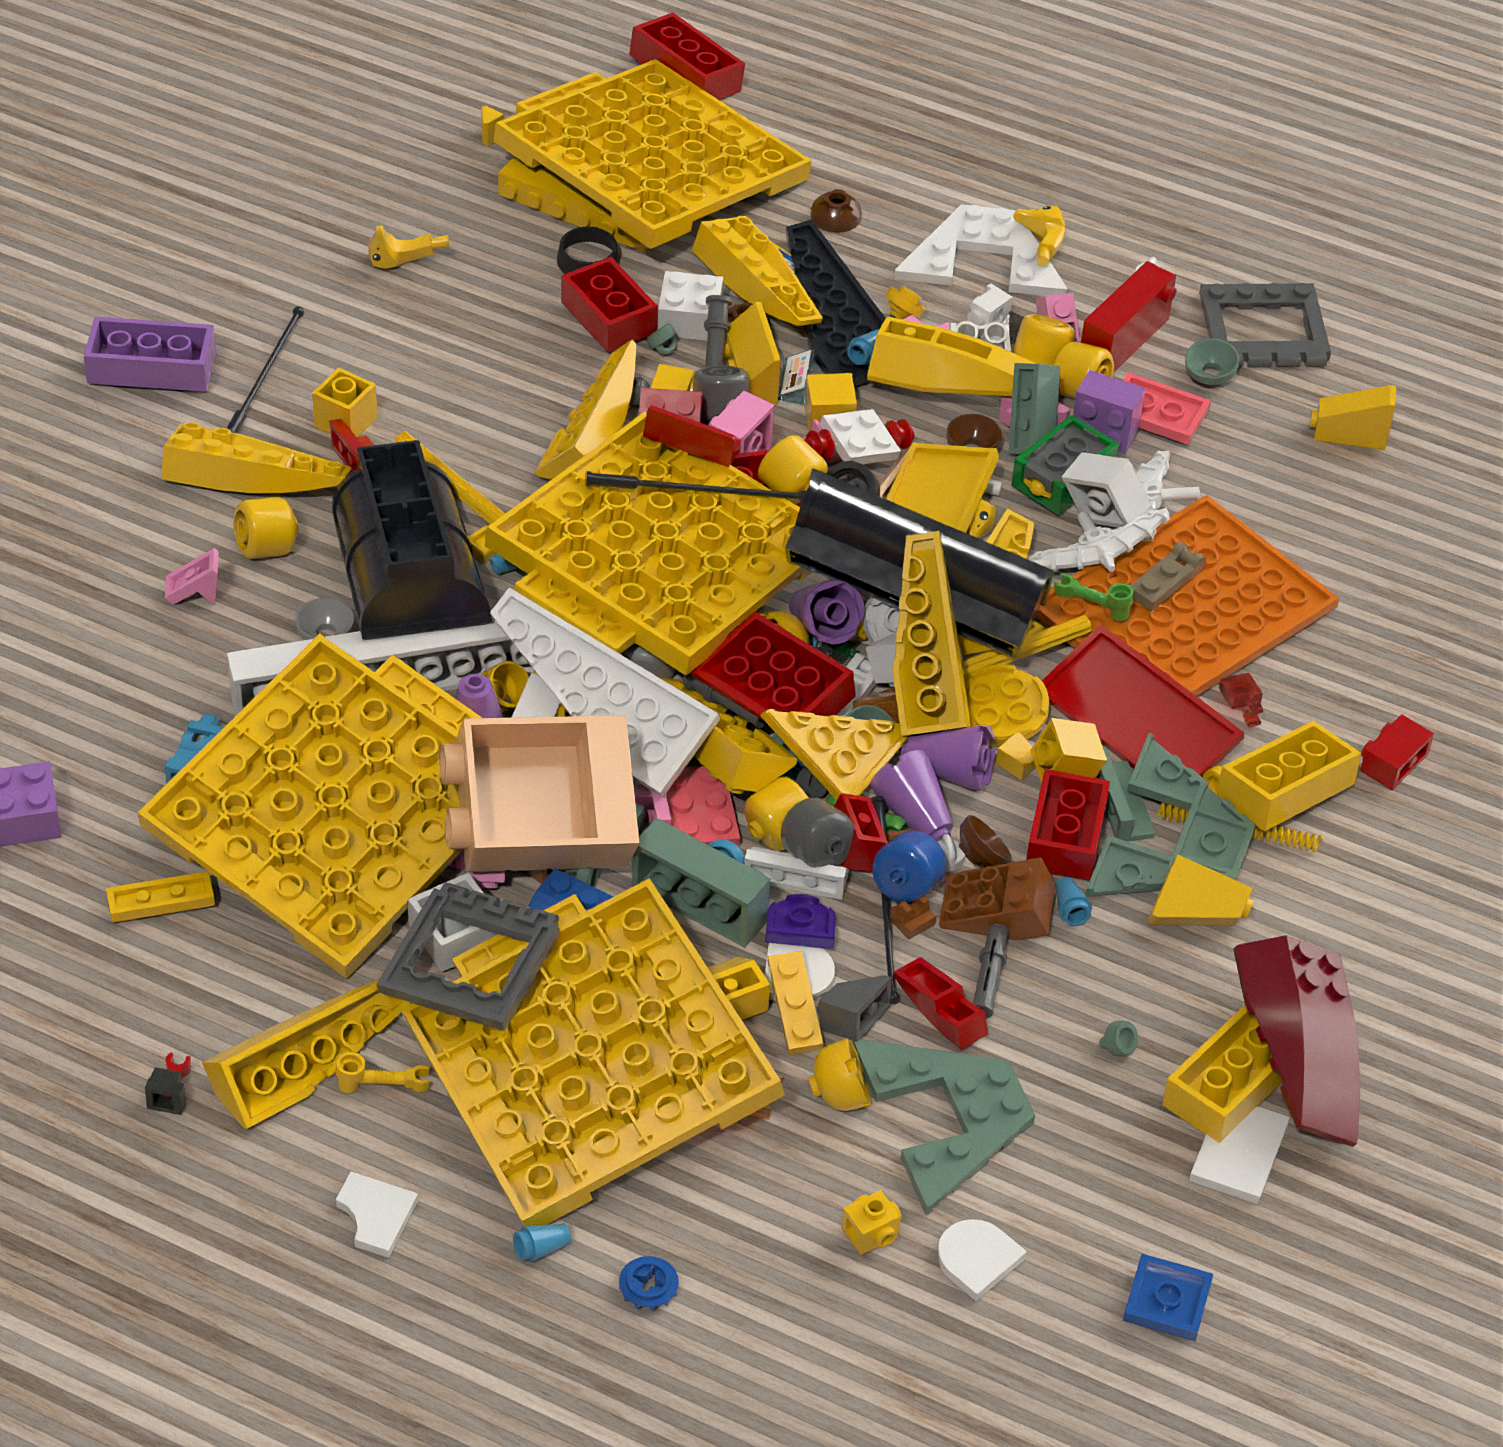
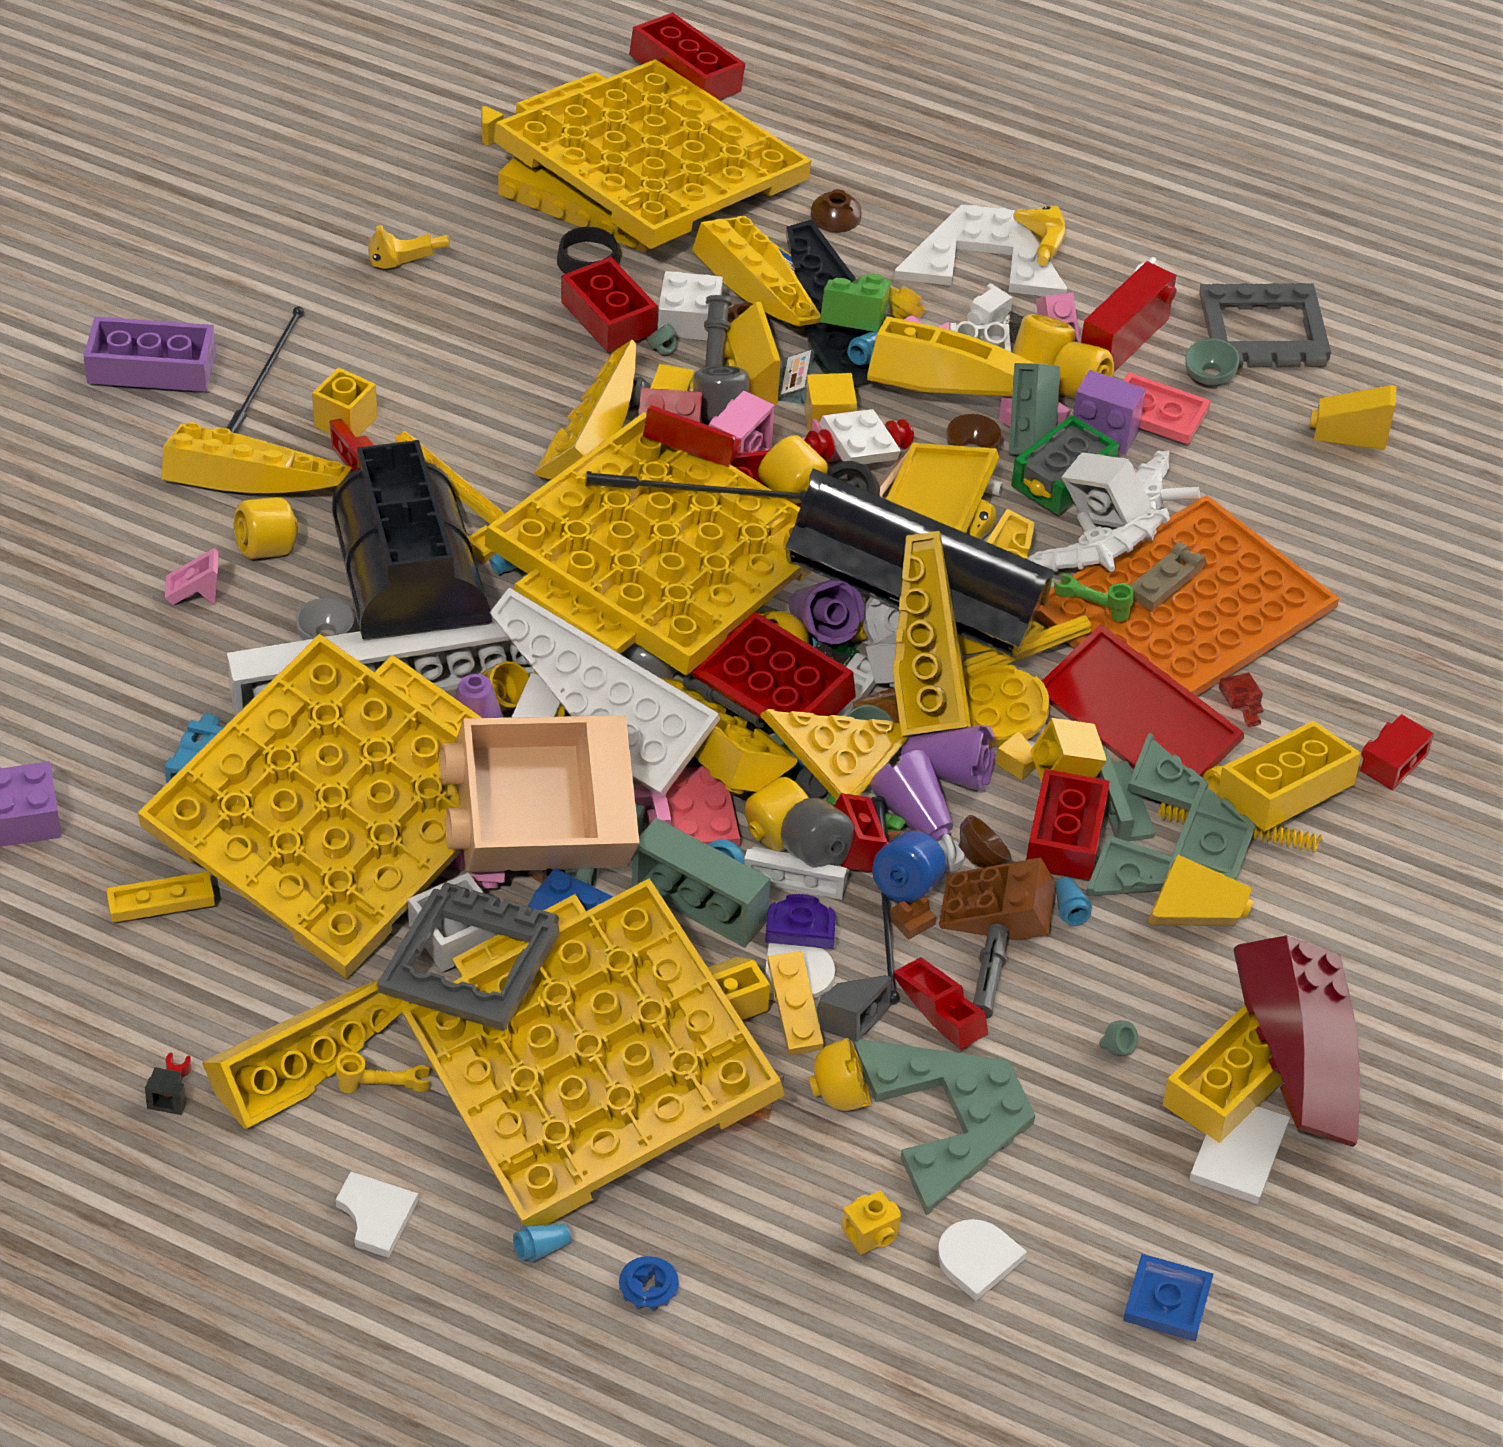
none -> bright green slope [820,273,891,332]

